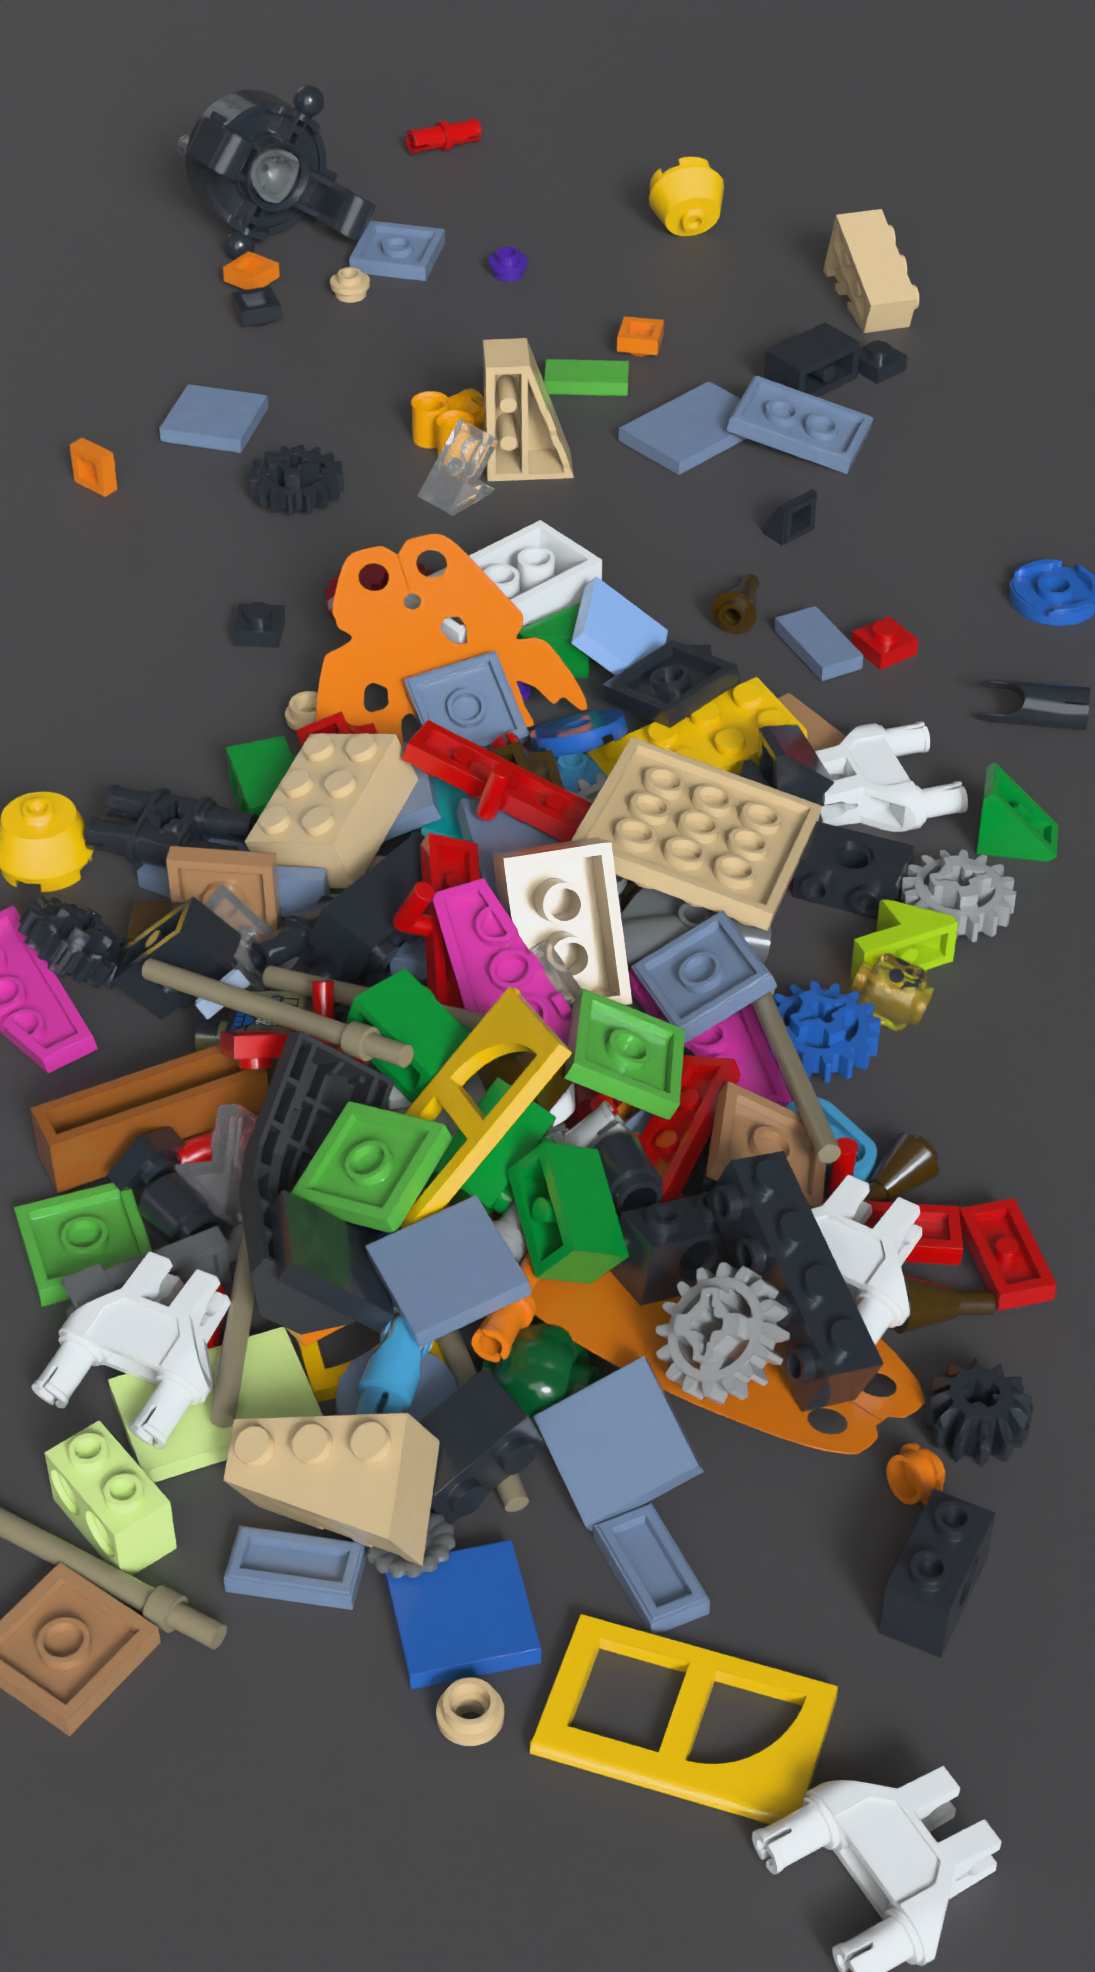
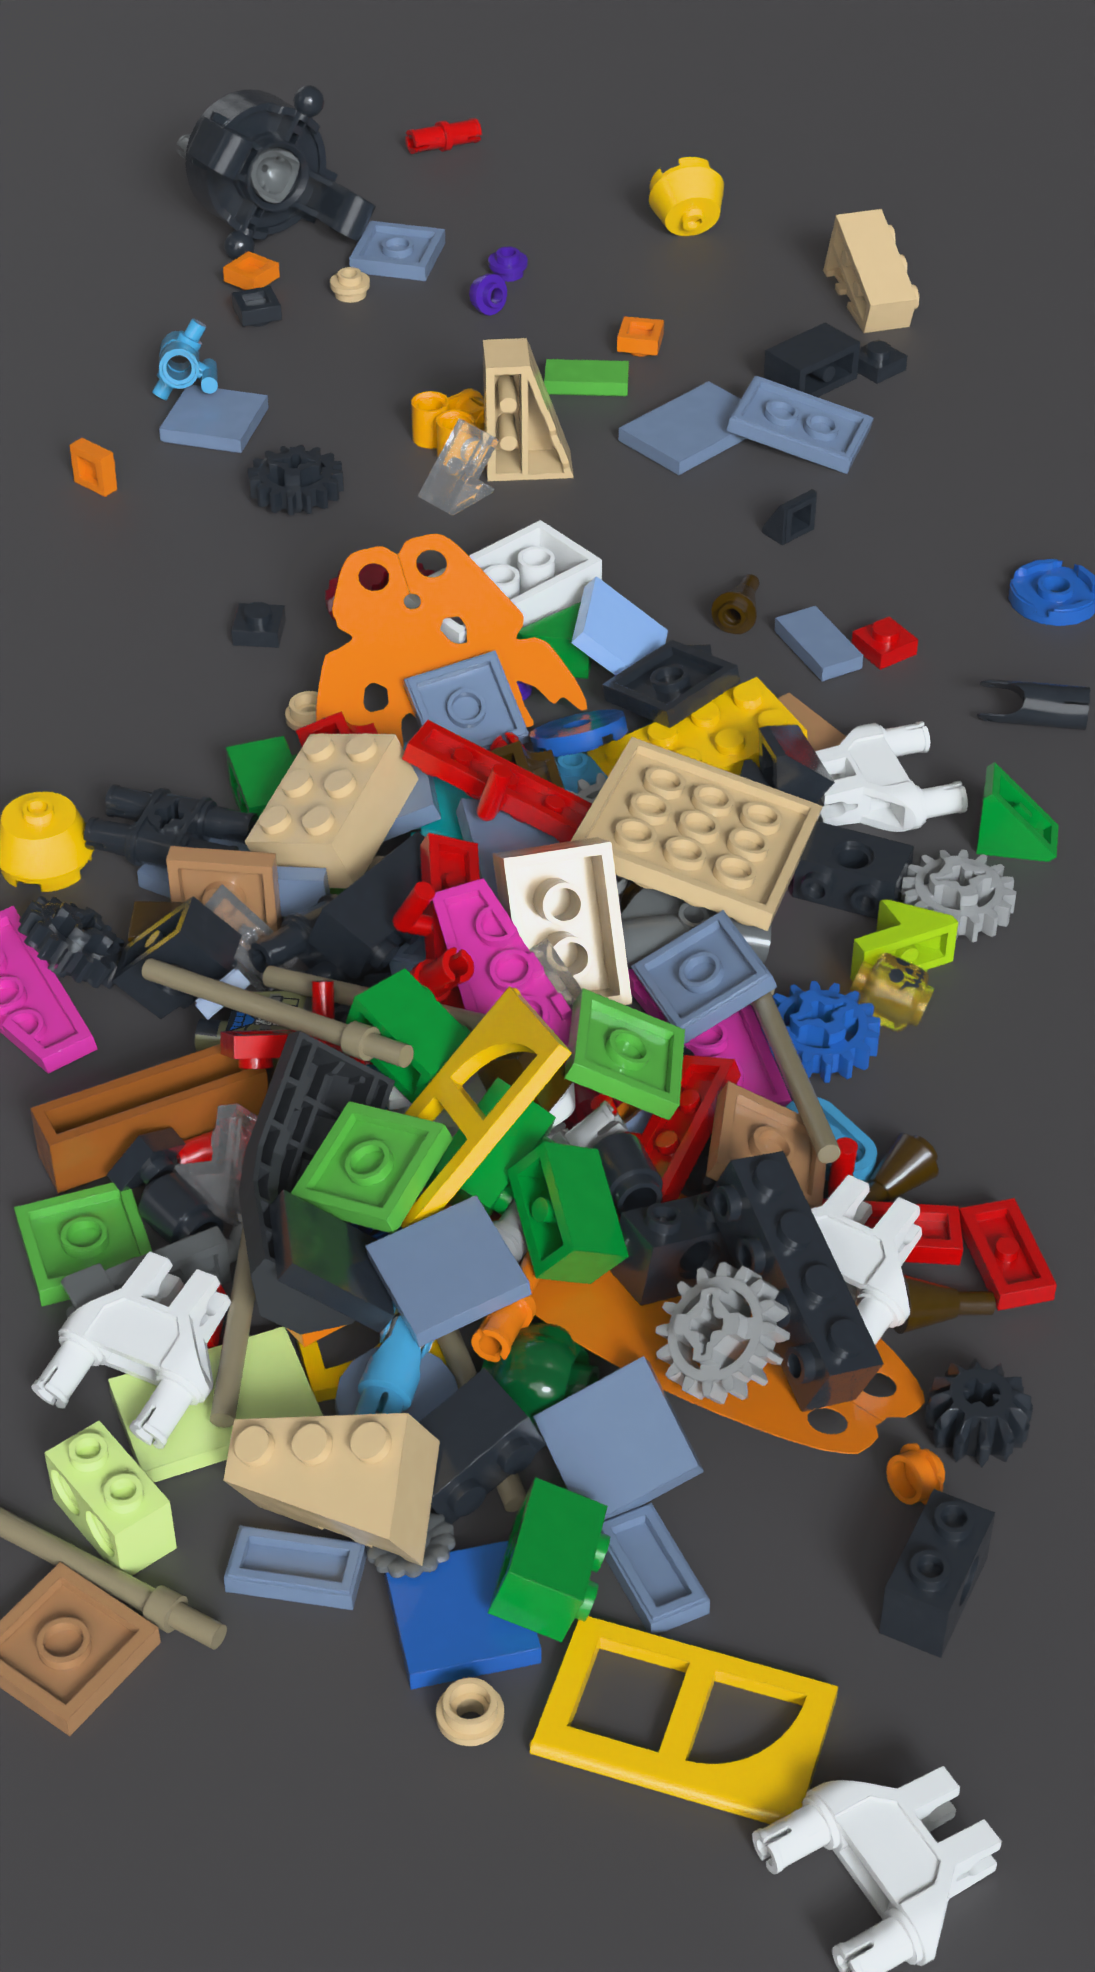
none -> dark azure pin [152,318,218,400]
none -> red pin [410,947,474,1003]
none -> dark purple plate [469,274,507,315]
none -> green brick [488,1477,611,1642]

